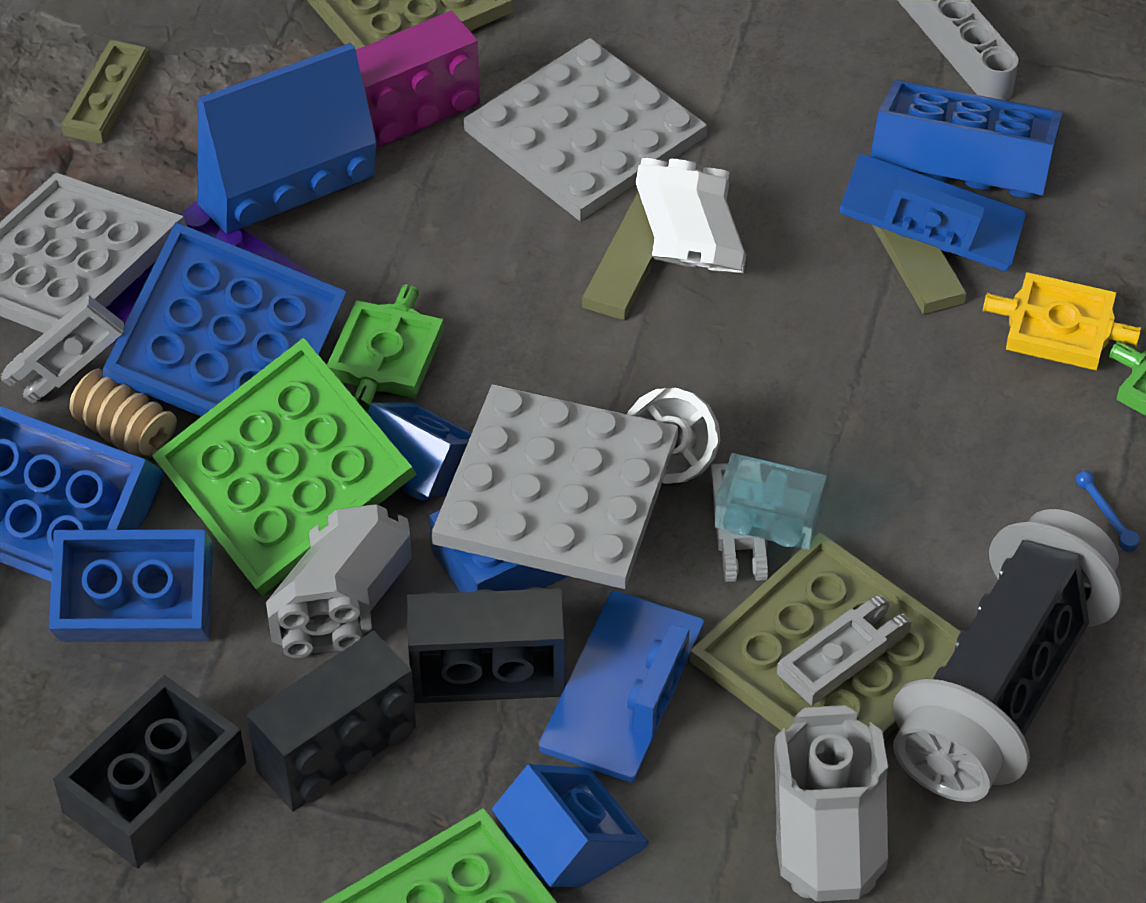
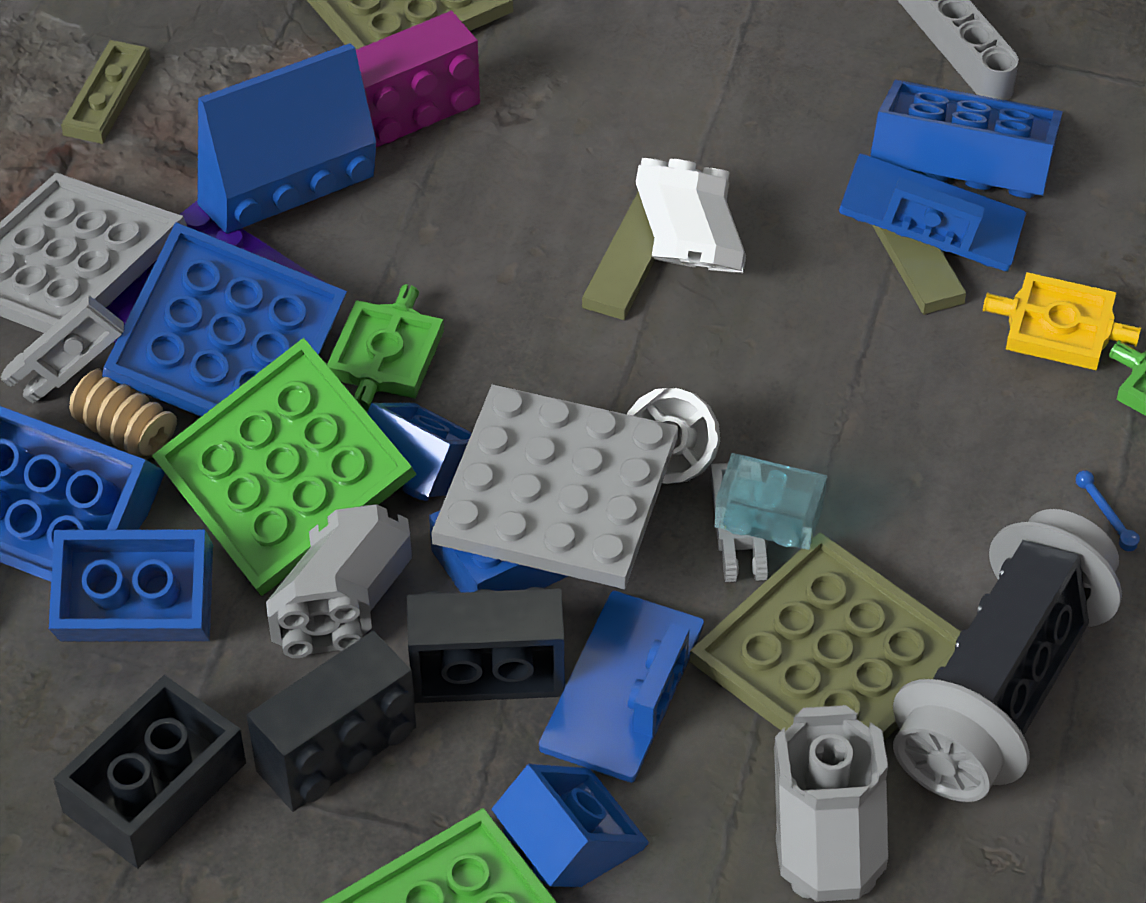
light grey plate [464,38,707,222] -> none
light grey hinge [777,595,912,706] -> none

